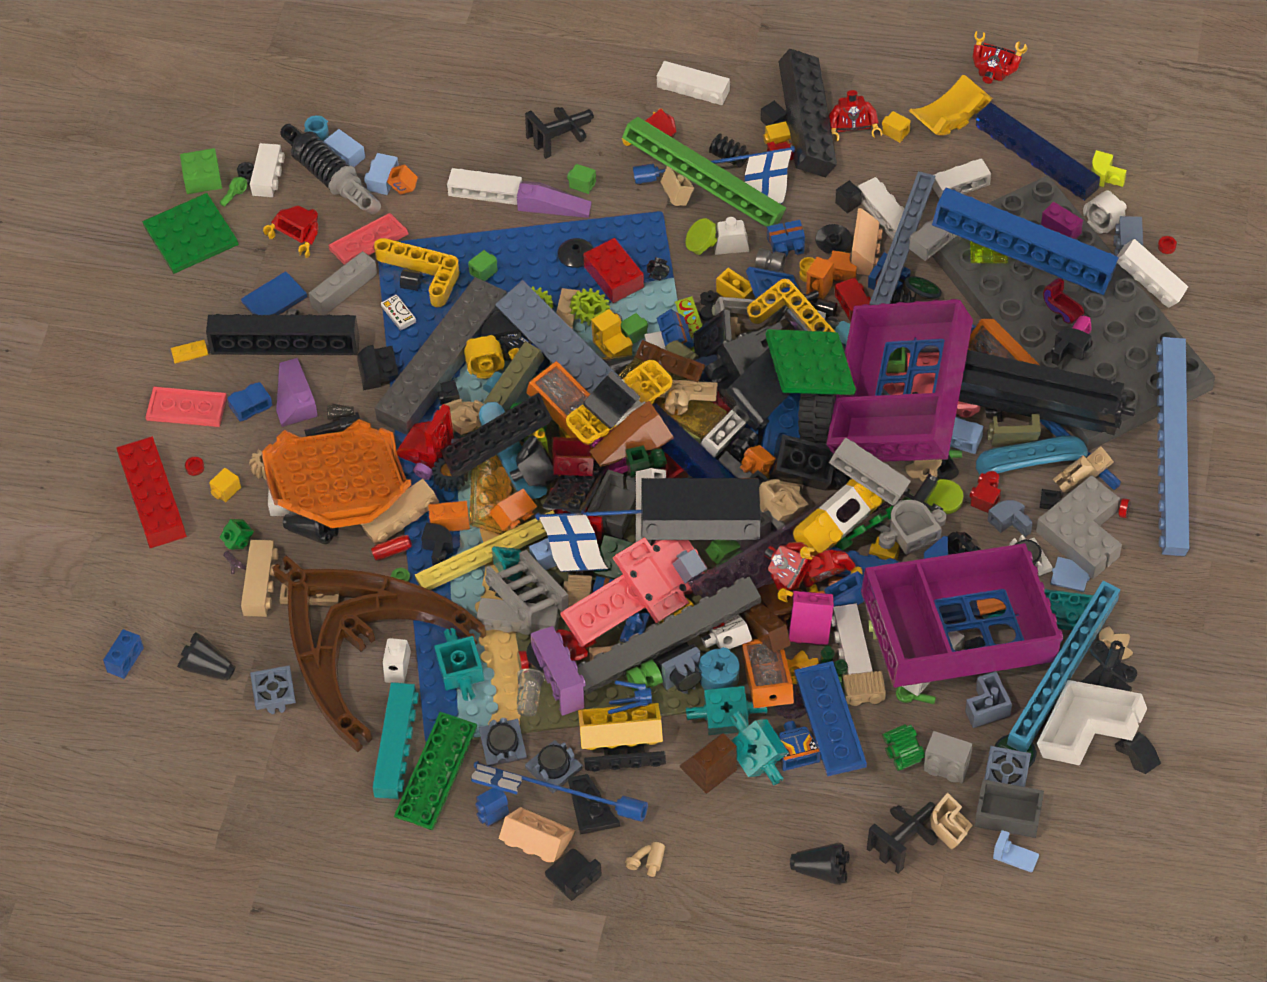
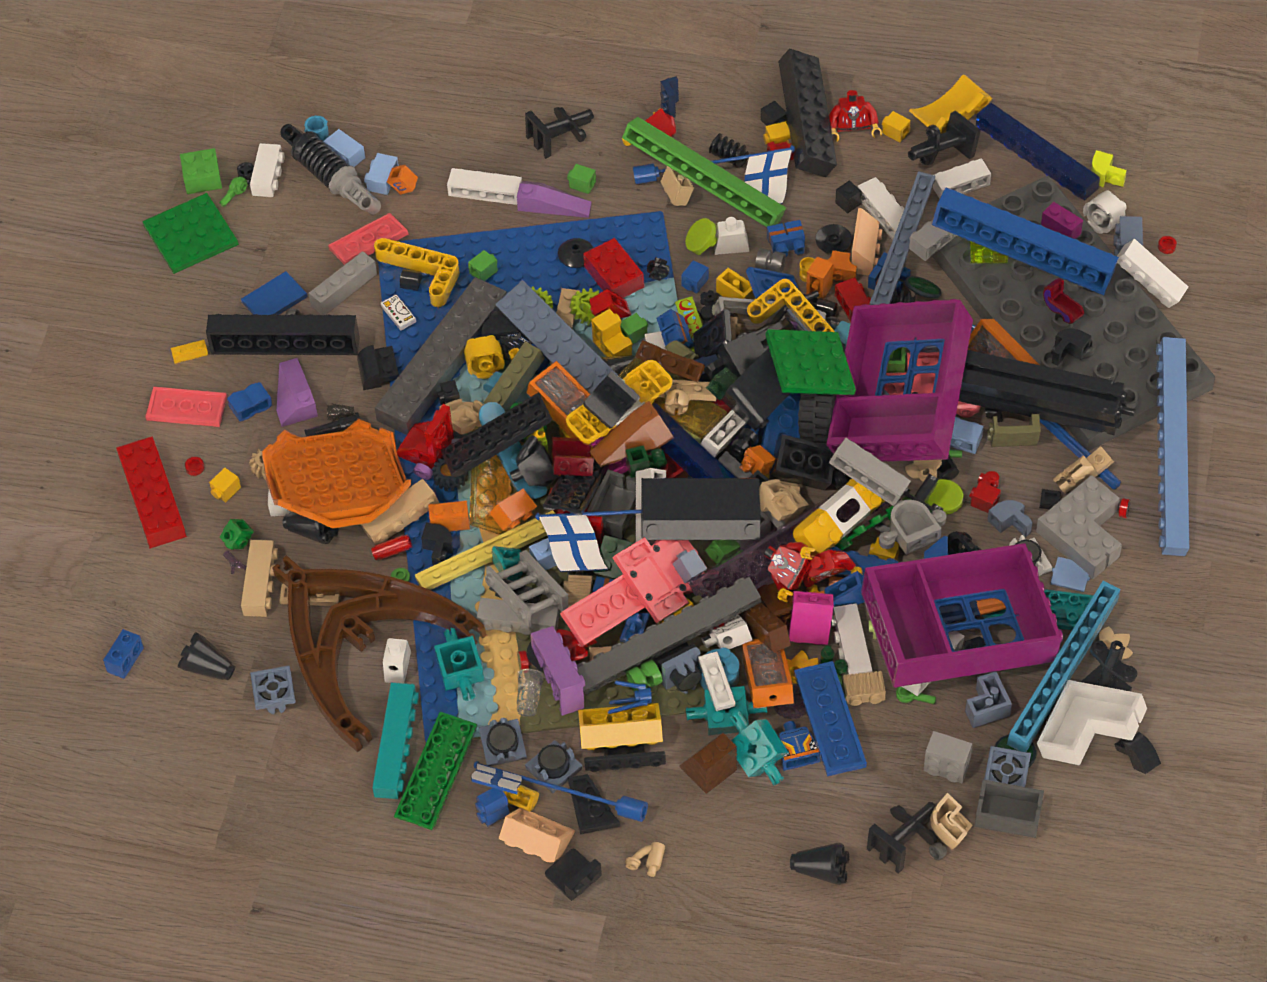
red torso [263,205,319,258] -> none
white brick [657,61,730,105] -> none
green brick [882,724,925,771] -> none
red torso [972,31,1027,84] -> none
dark azure piece [976,436,1088,475] -> none
light blue bracket [993,830,1039,872] -> none
dark pink brick [1072,316,1091,334] -> none
none -> yellow brick [503,785,539,812]
none -> red slope [589,289,631,318]
none -> dark blue bracket [660,76,679,118]
none -> blue brick [681,260,709,294]
none -> white tile [698,652,735,711]
none -> clear green brick [706,367,738,401]
none -> black piece [908,110,981,165]
none -> dark grey hinge [929,842,947,860]

